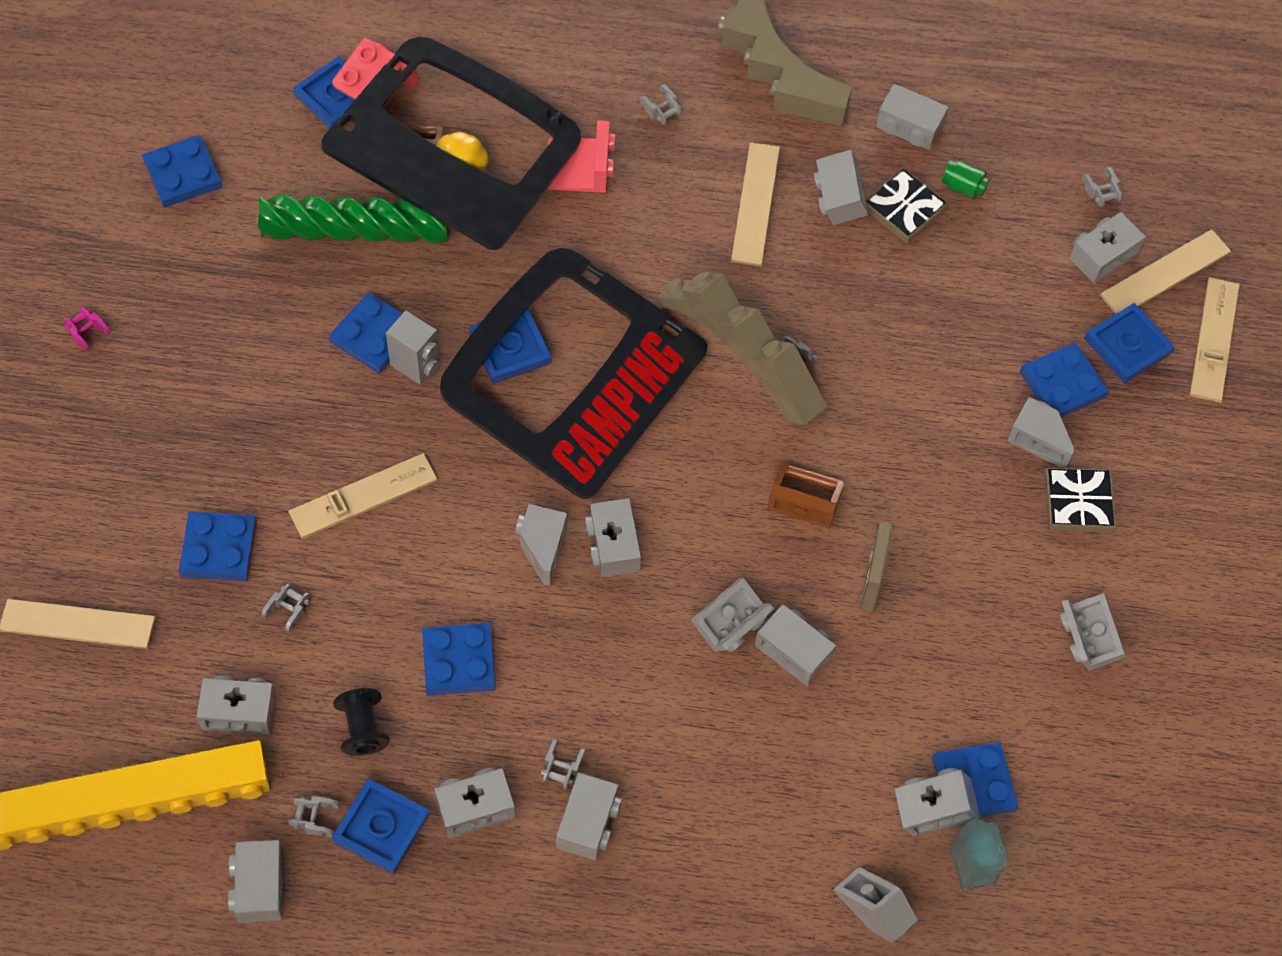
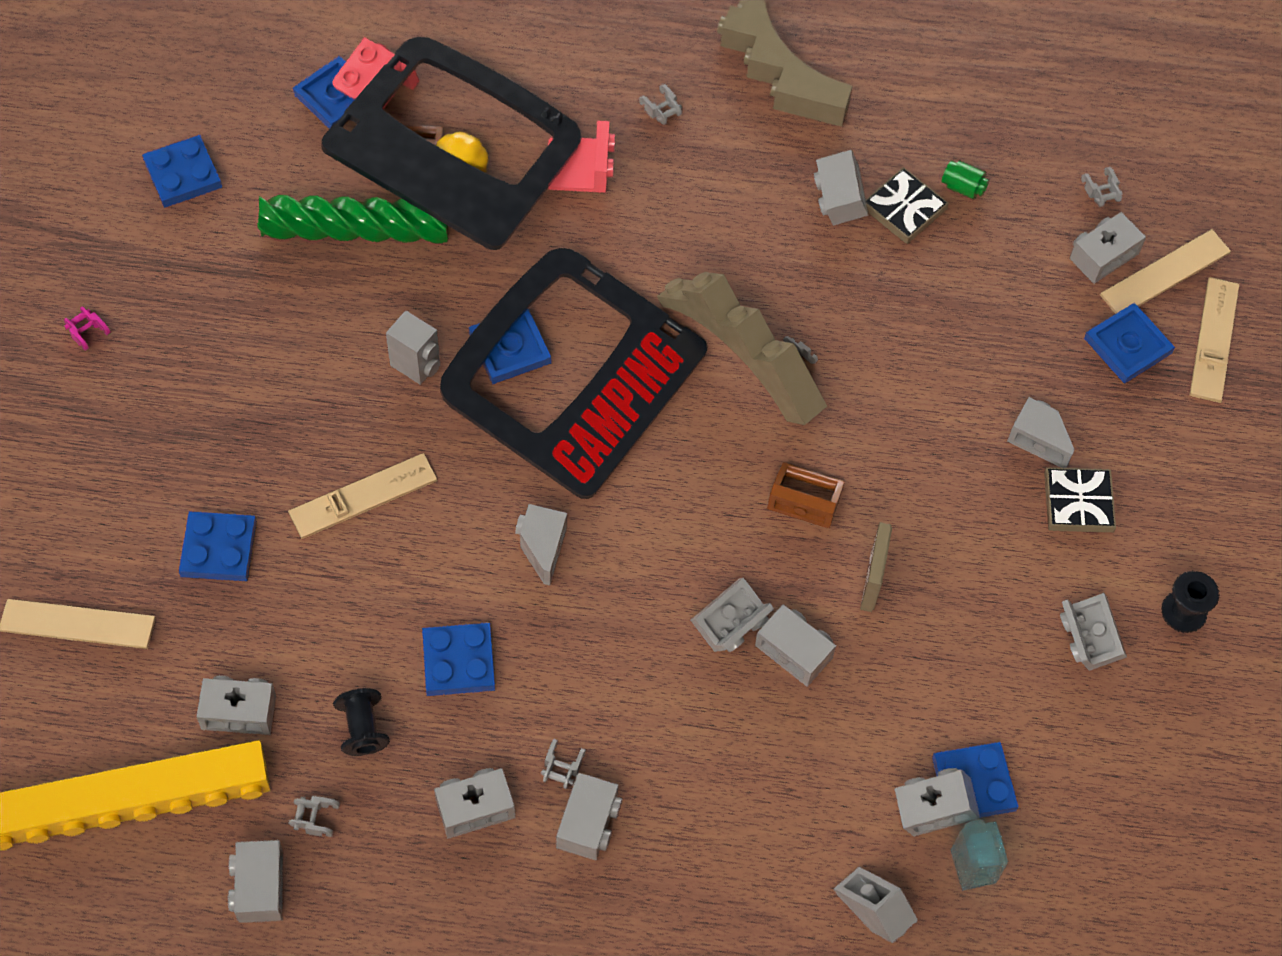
light grey piece [261,583,310,632] -> none
blue plate [329,292,402,374] -> none
blue plate [332,779,430,875] -> none
light grey brick [584,498,641,577] -> none
tan piece [731,142,780,267] -> none
light grey brick [876,84,949,150] -> none
blue plate [1020,342,1109,418] -> none
none -> black hose [1161,570,1220,633]

